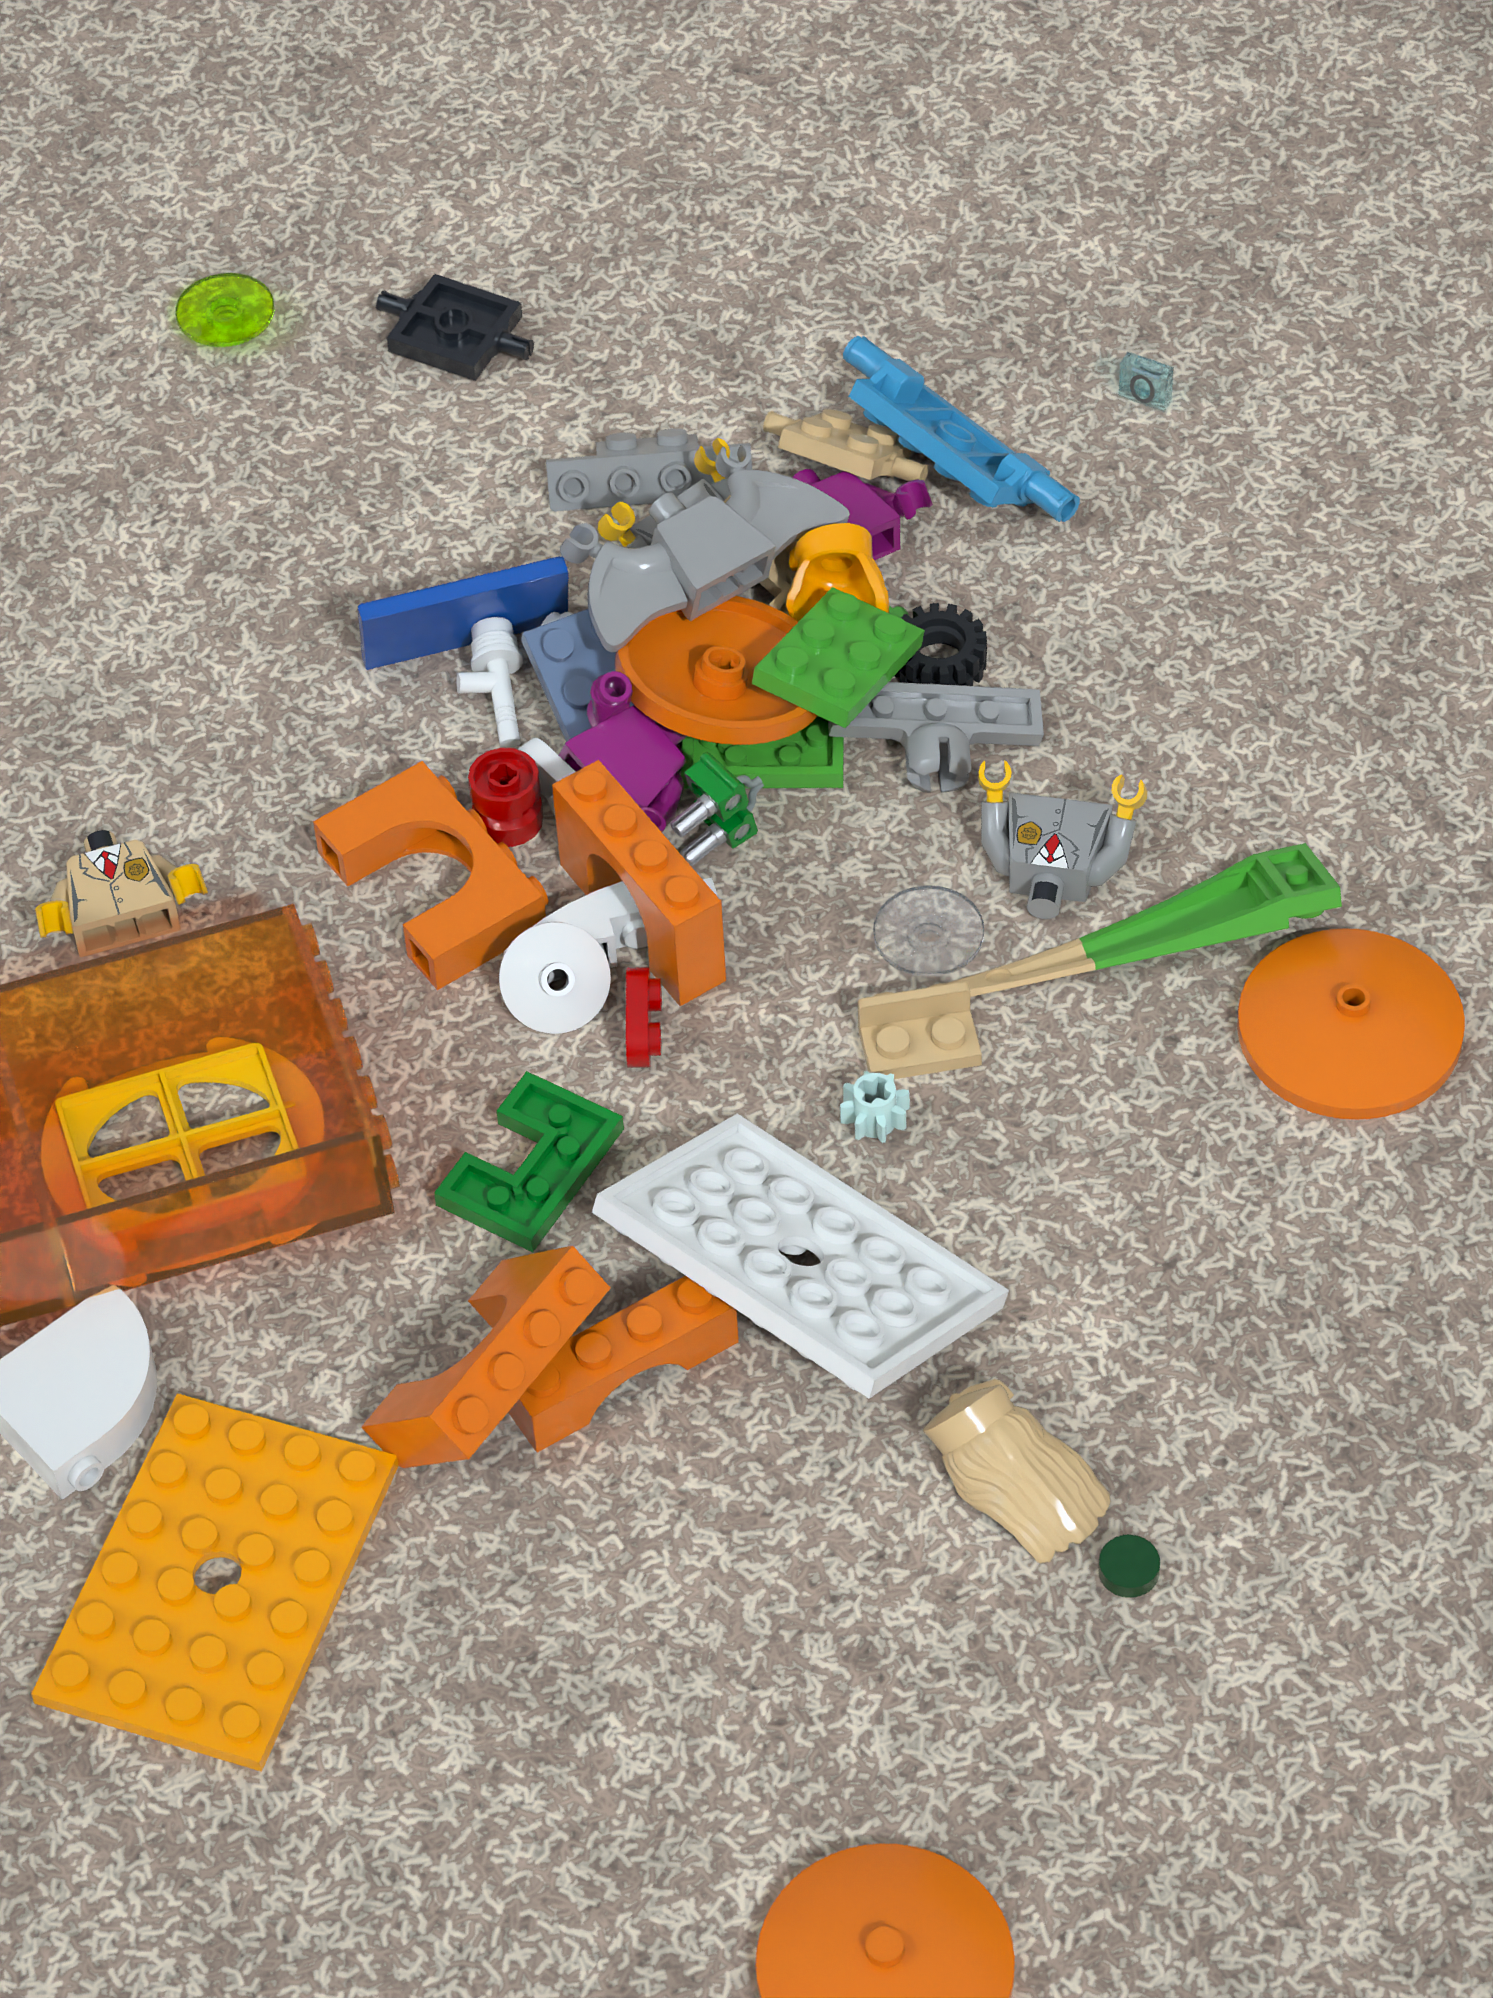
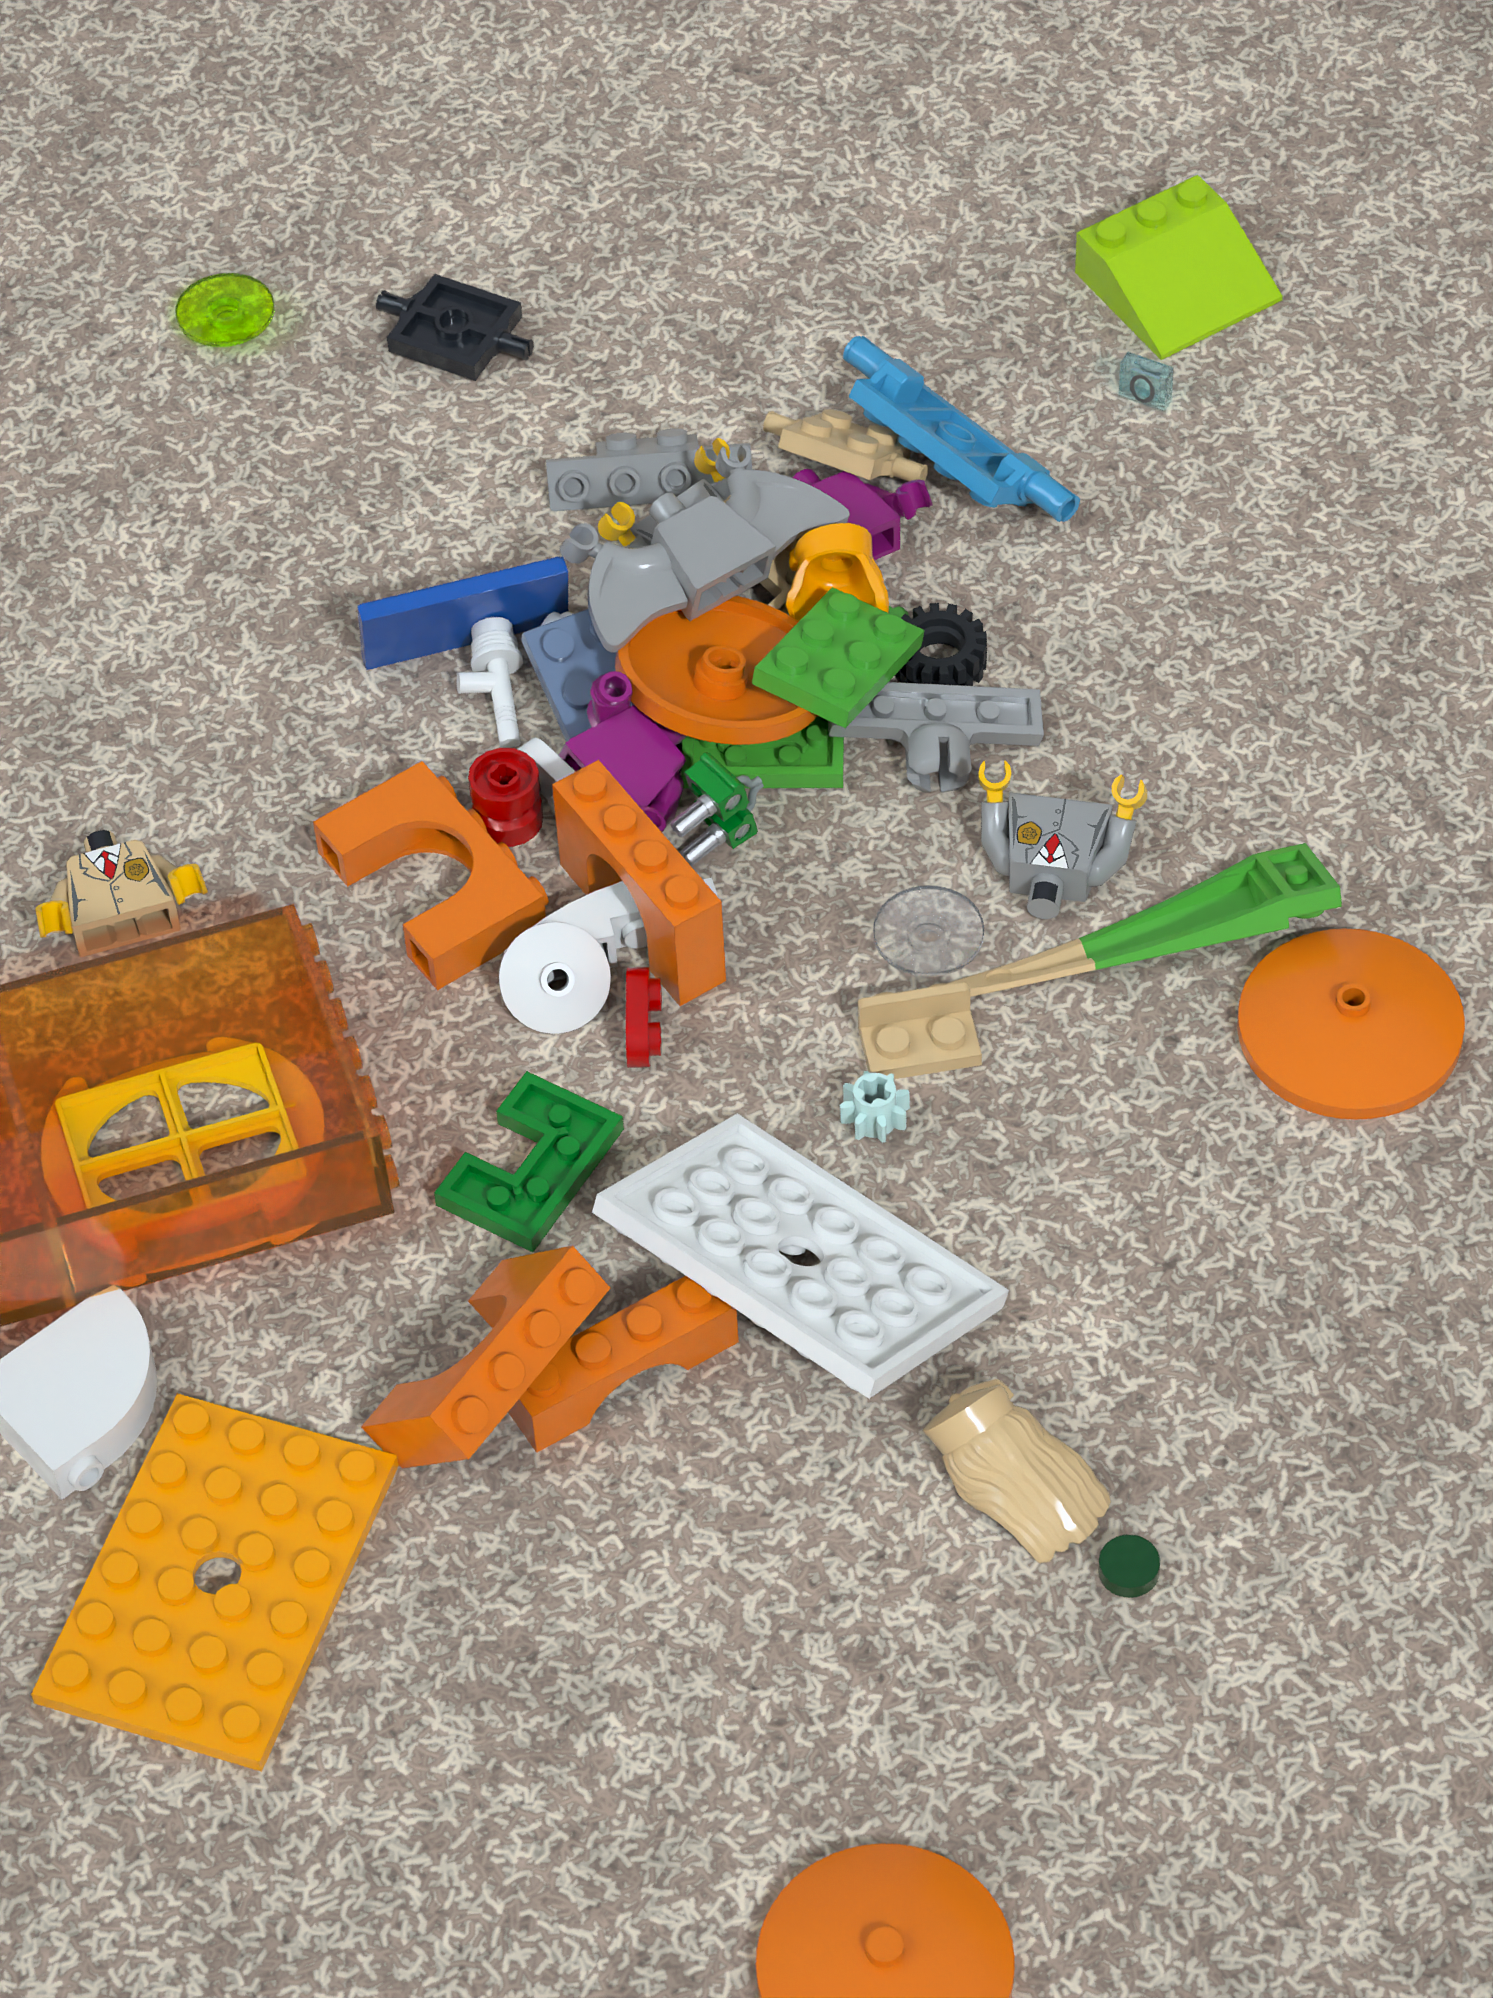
none -> lime slope [1075,174,1283,360]

